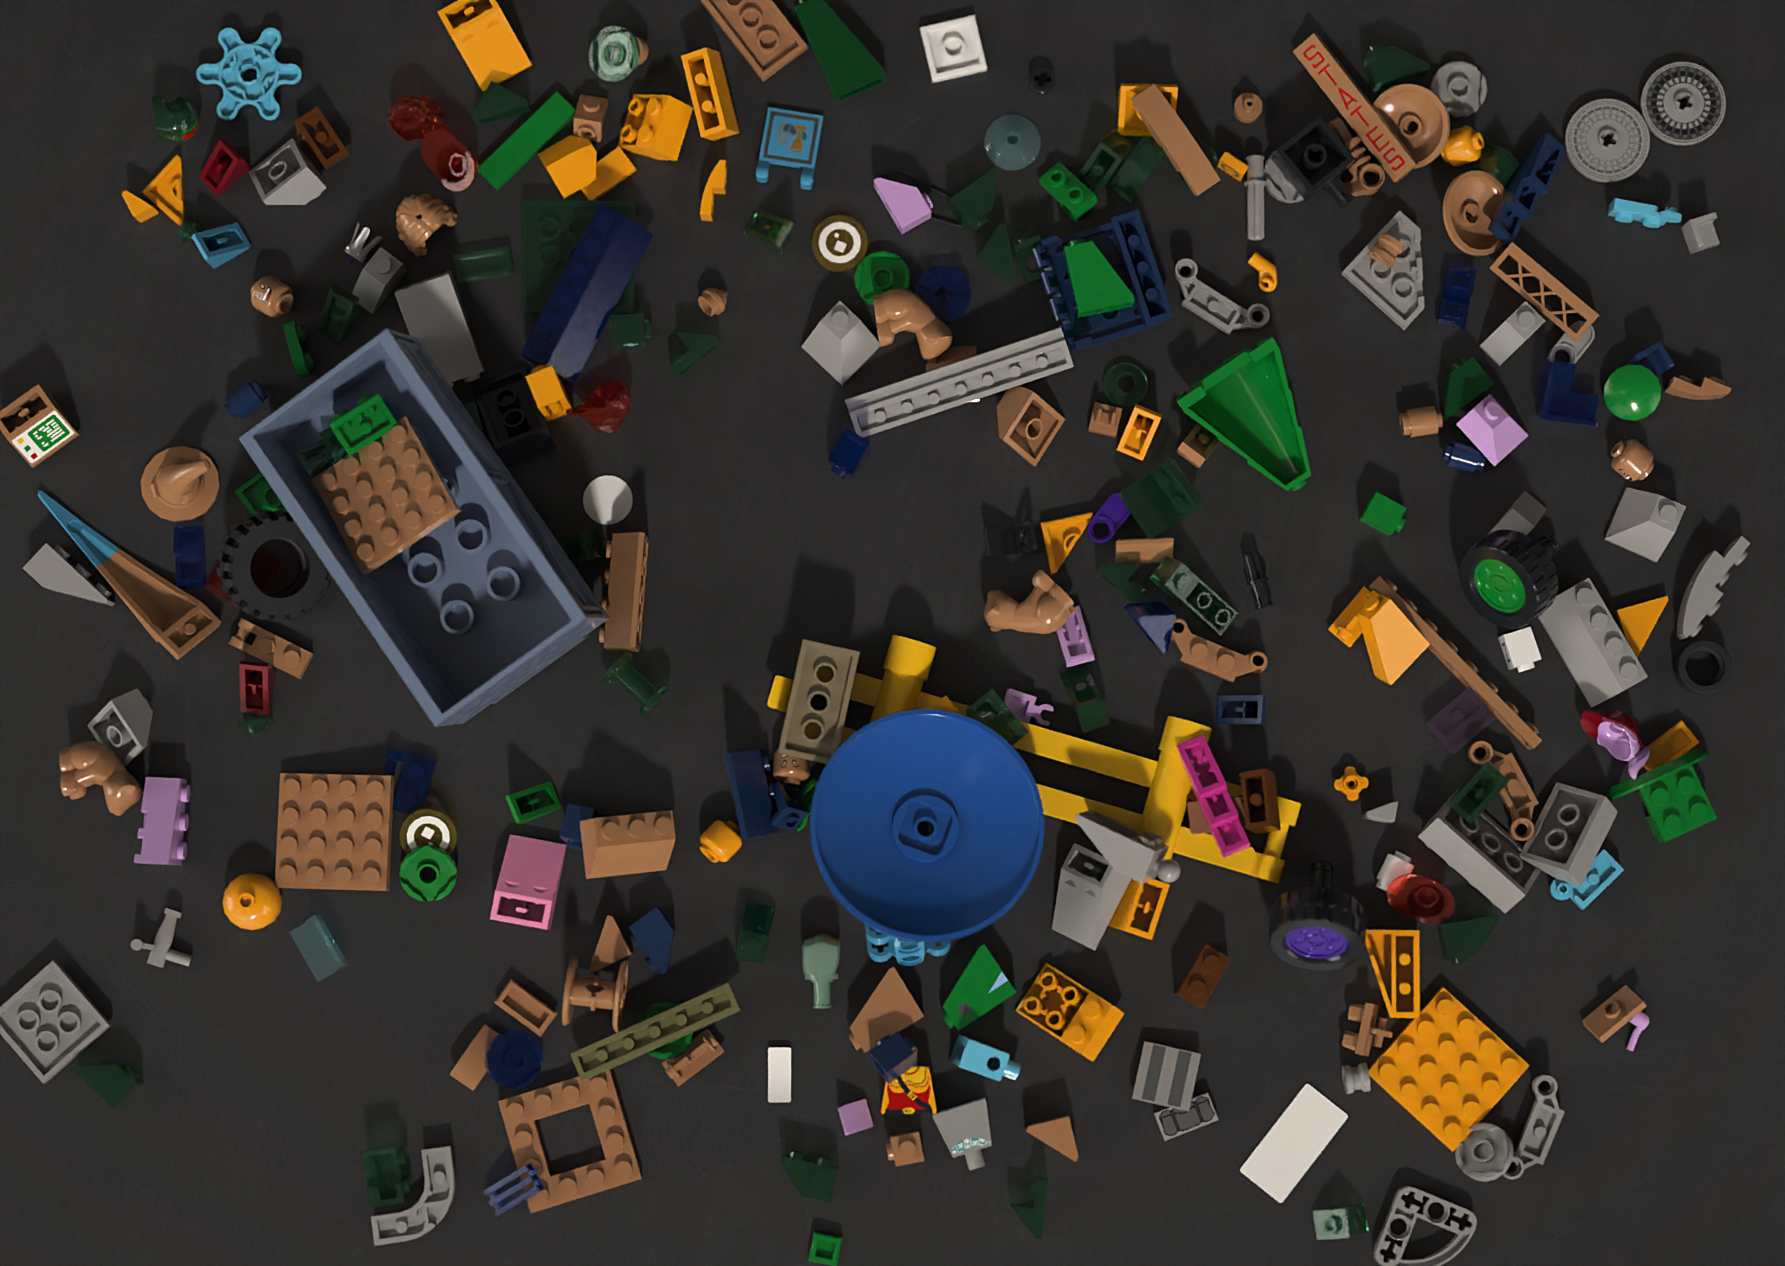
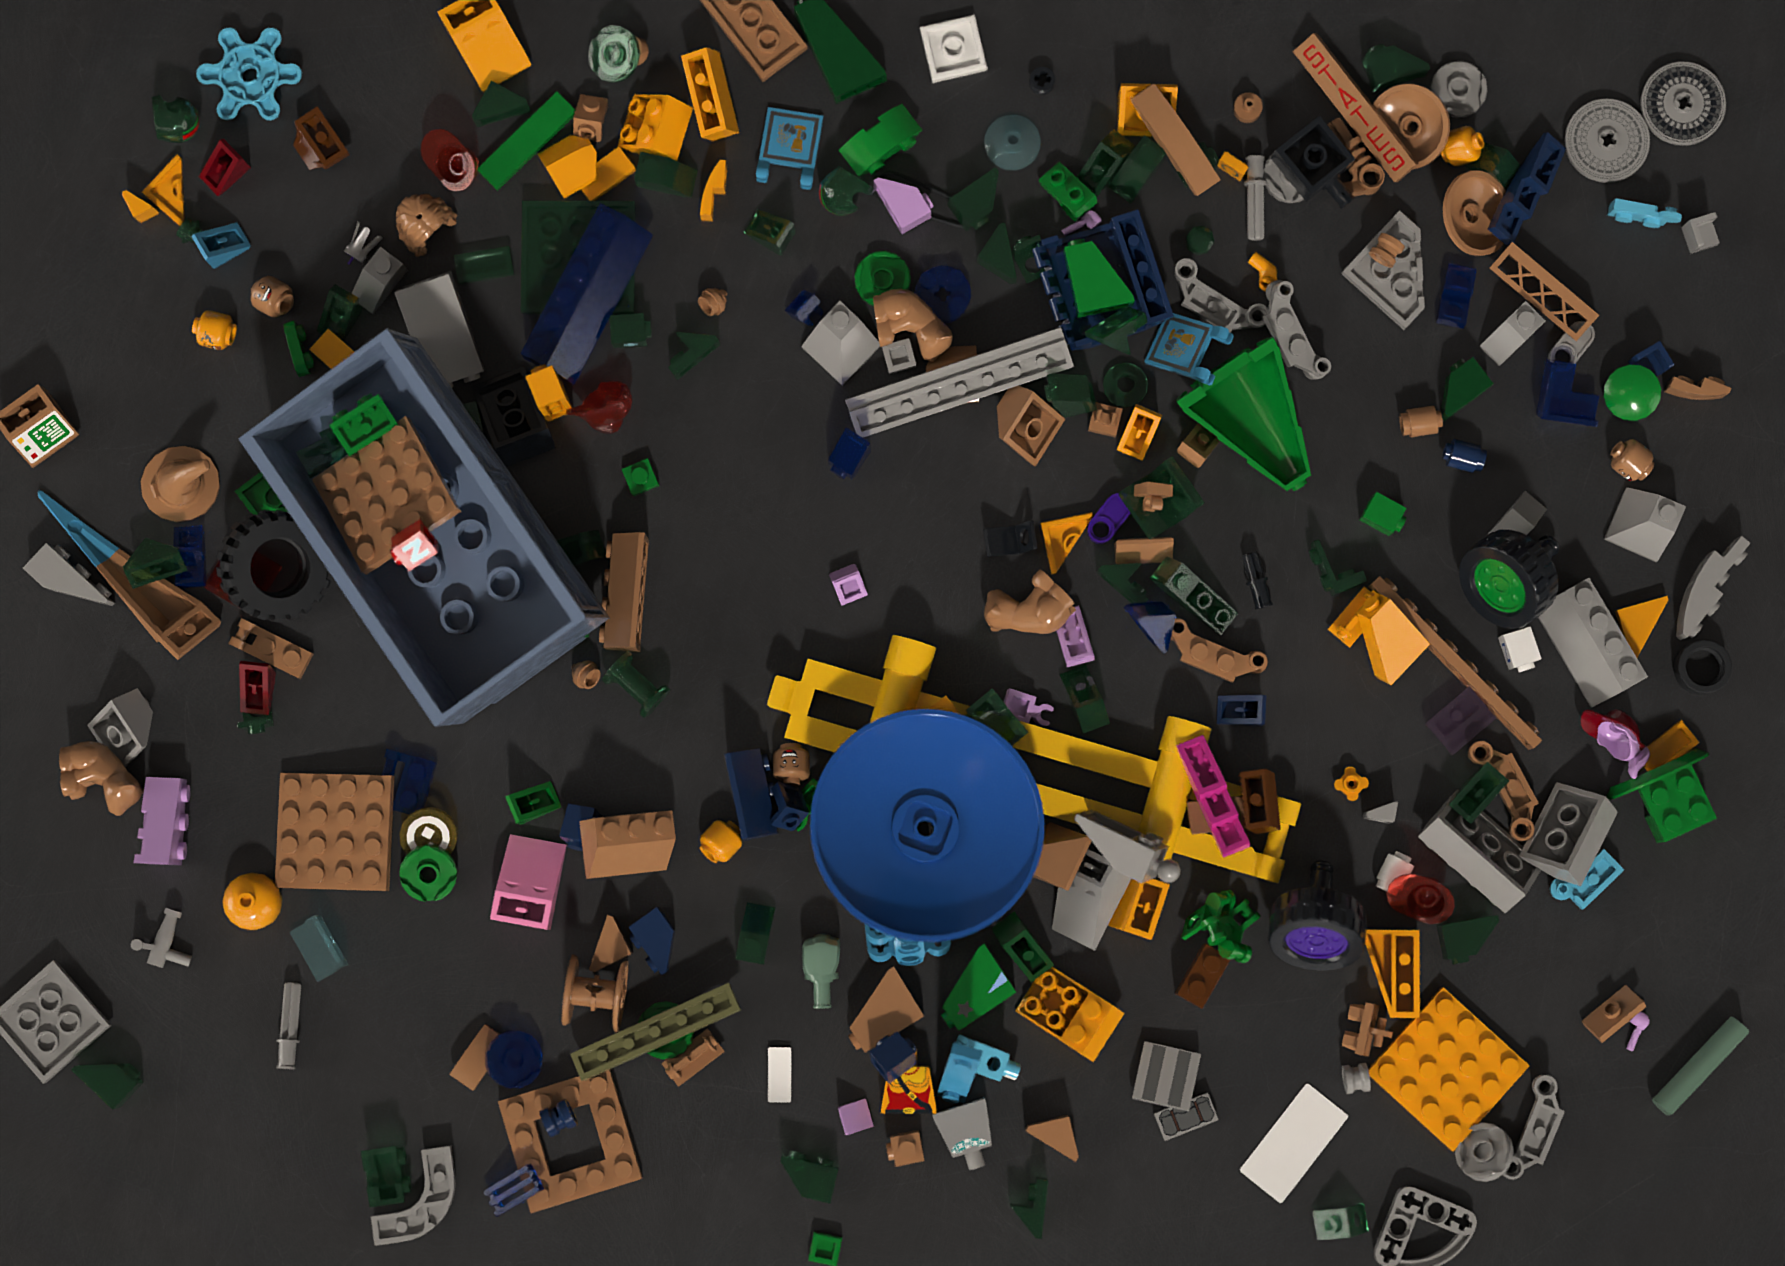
dark blue brick [224,379,268,420] -> none
light grey slope [249,138,327,205] -> none
clear red hair [388,96,452,141] -> none
medium nougat tile [494,979,558,1037] -> none
white sticker [583,475,633,525] -> none
dark tan brick [777,639,860,764] -> none
clear yellow tile [812,215,868,272] -> none
lavender slope [1456,394,1529,466] -> none
none -> clear green slope [123,538,188,589]
none -> light orange head [192,310,237,350]
none -> light grey axle [276,982,301,1069]
none -> light orange tile [309,329,355,369]
none -> brick [390,519,438,571]
none -> dark blue wheel [539,1099,578,1137]
none -> medium nougat plate [571,660,601,689]
none -> green plate [622,458,659,497]
none -> clear green slope [634,152,698,198]
none -> clear blue tile [785,289,824,327]
none -> clear green helmet [819,166,875,216]
none -> lavender slope [829,564,868,606]
none -> green brick [839,104,922,177]
none -> light grey tile [882,338,916,374]
none -> dark azure plate [936,1043,982,1104]
none -> dark green slope [991,911,1054,982]
none -> medium nougat slope [1033,822,1091,891]
none -> clear green slope [1044,373,1097,418]
none -> lavender hand [1062,211,1102,236]
none -> clear green slope [1085,306,1148,355]
none -> medium nougat tile [1134,482,1173,512]
none -> dark azure flag [1144,313,1234,386]
none -> green piece [1181,890,1261,963]
none -> clear green tile [1186,226,1214,255]
none -> light grey plate [1262,280,1331,380]
none -> clear green bracket [1308,539,1367,596]
none -> sand green brick [1652,1016,1749,1115]

